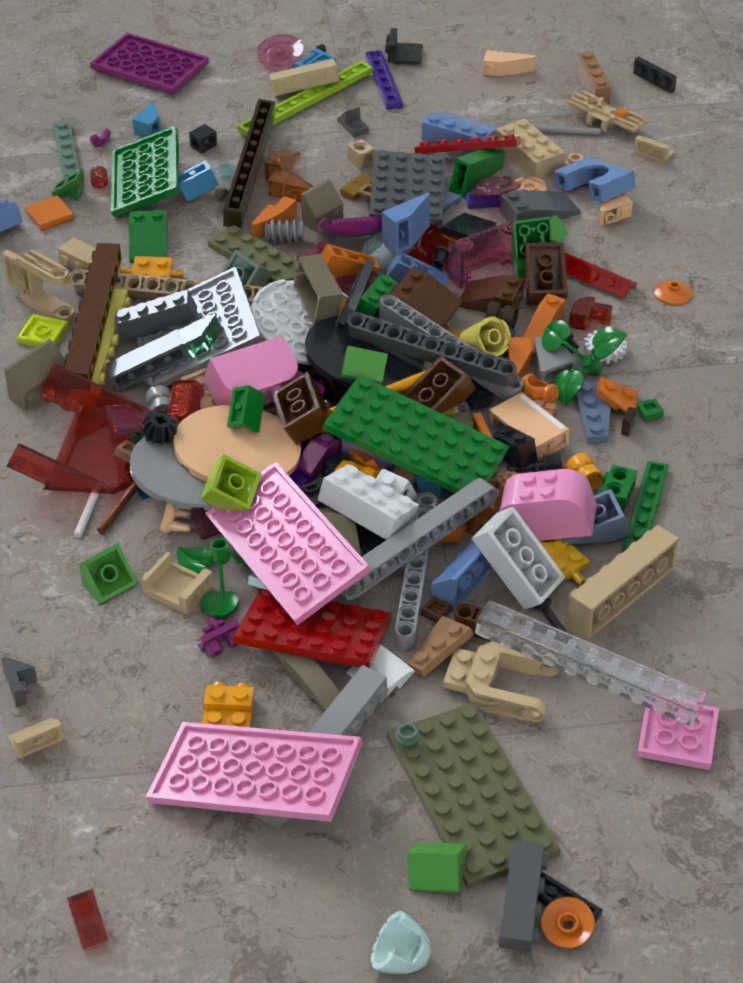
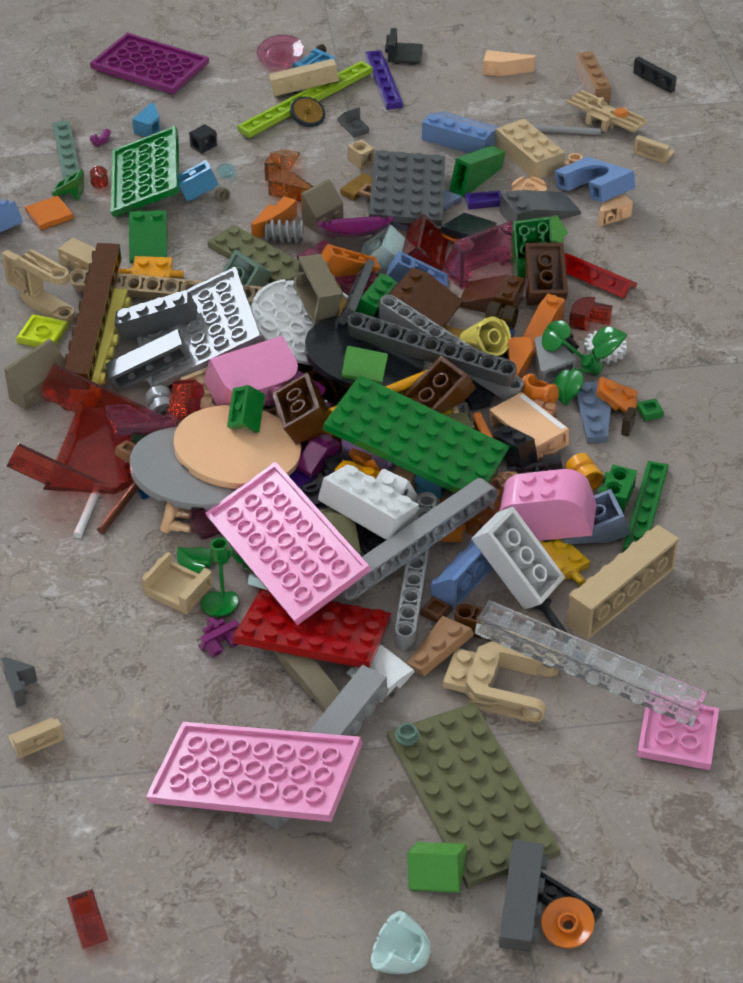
bright green slope [79,543,139,604] -> none
black gear [141,411,178,445] -> none
clear green slope [178,313,223,358] -> none
lime slope [200,454,262,511] -> none
light orange plate [202,682,255,728] -> none
dark brown brick [223,99,275,228] -> none
medium blue slope [382,193,430,254] -> none
red plate [414,134,521,154] -> none
black pin [432,246,450,270] -> none
clear pink piece [469,176,521,196] -> none
orange dish [654,280,693,306] -> none
none -> pearl gold wheel [290,97,325,127]

